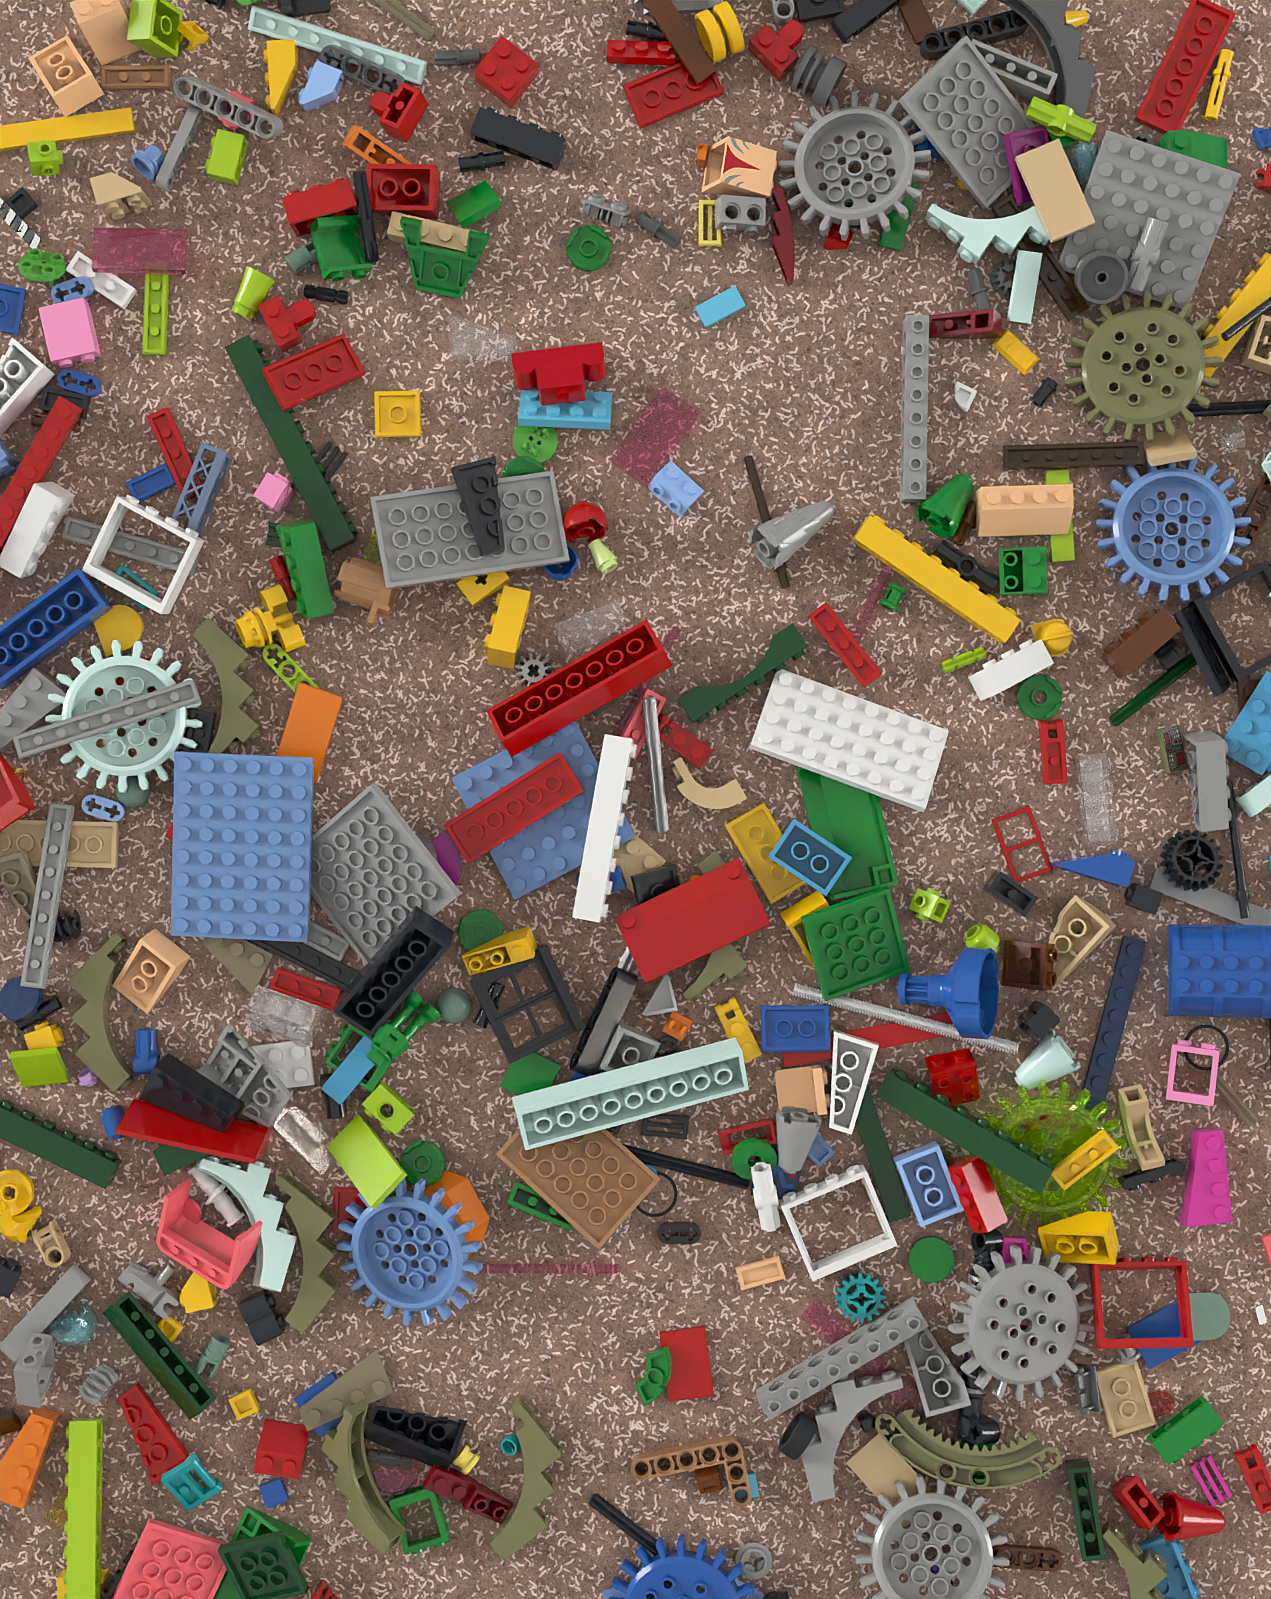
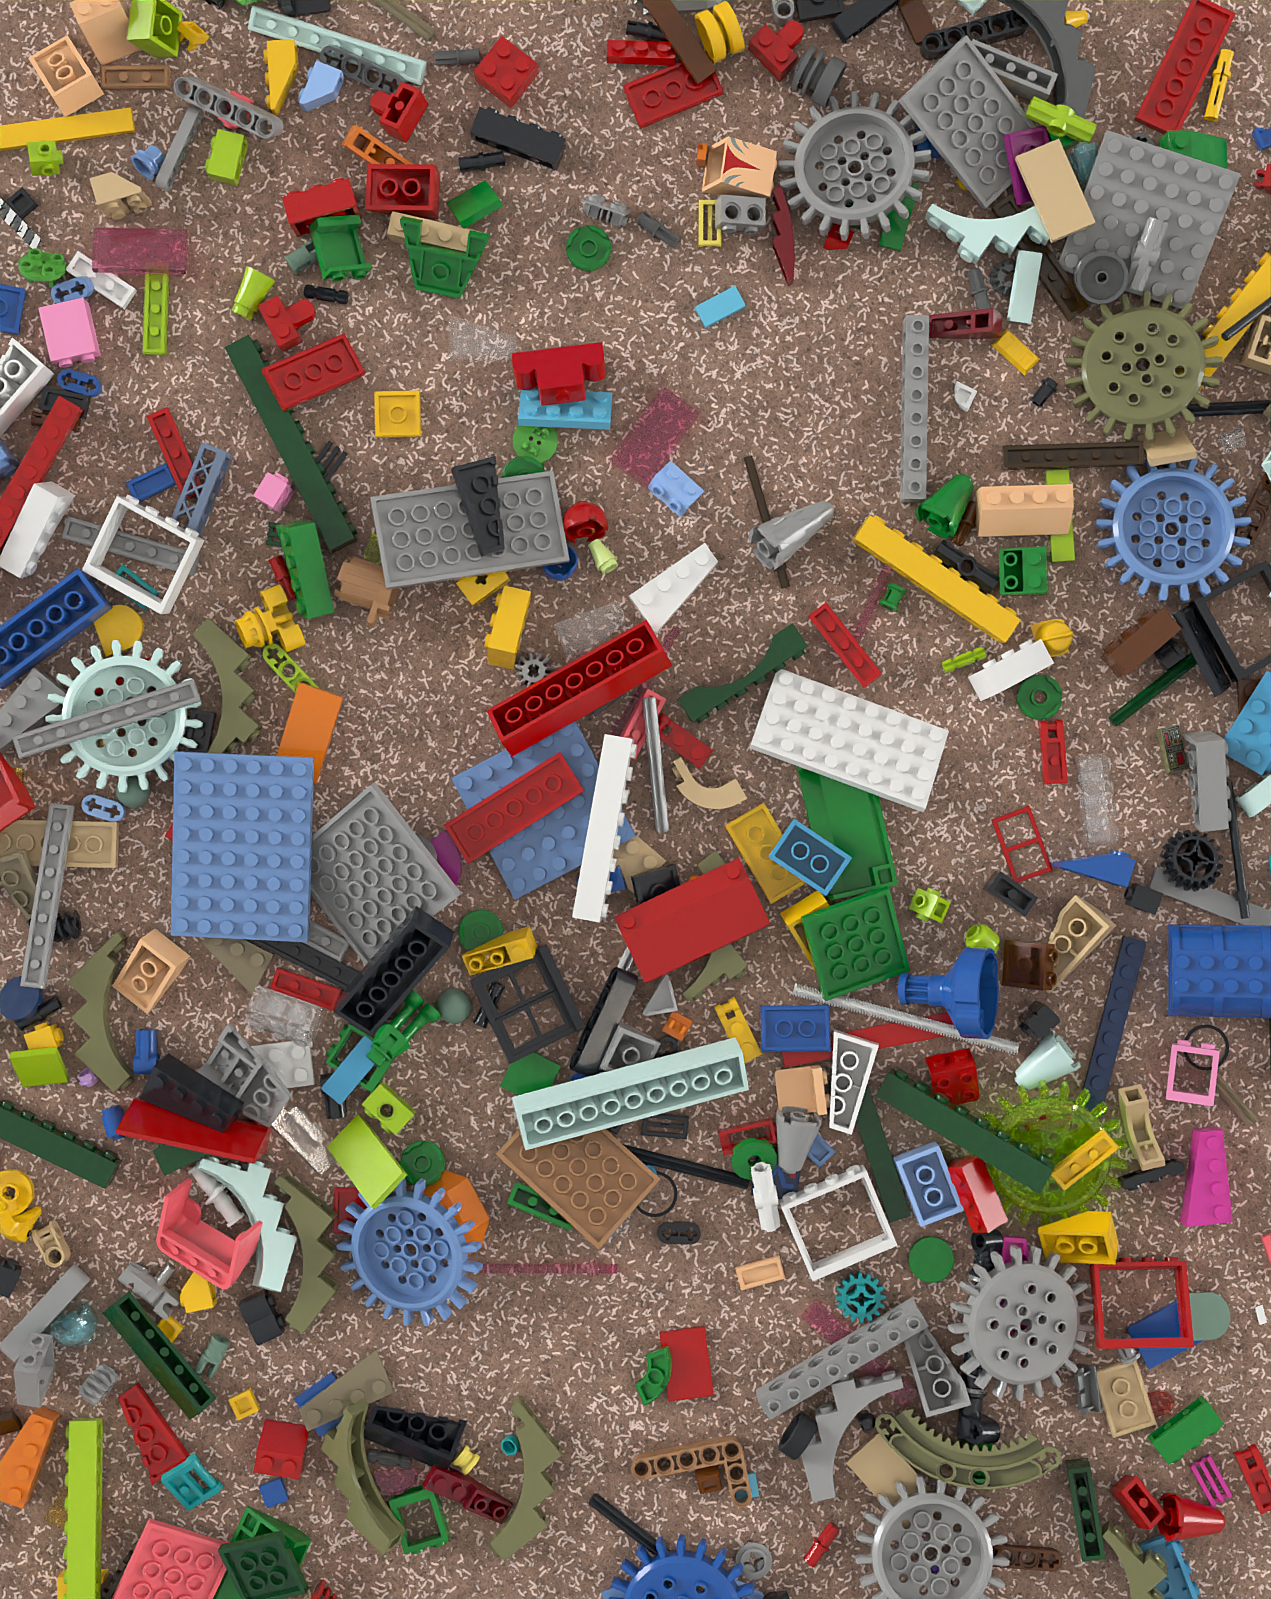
black axle [353,170,379,263] -> none
none -> white wedge [629,543,718,635]
none -> red axle [803,1522,840,1568]

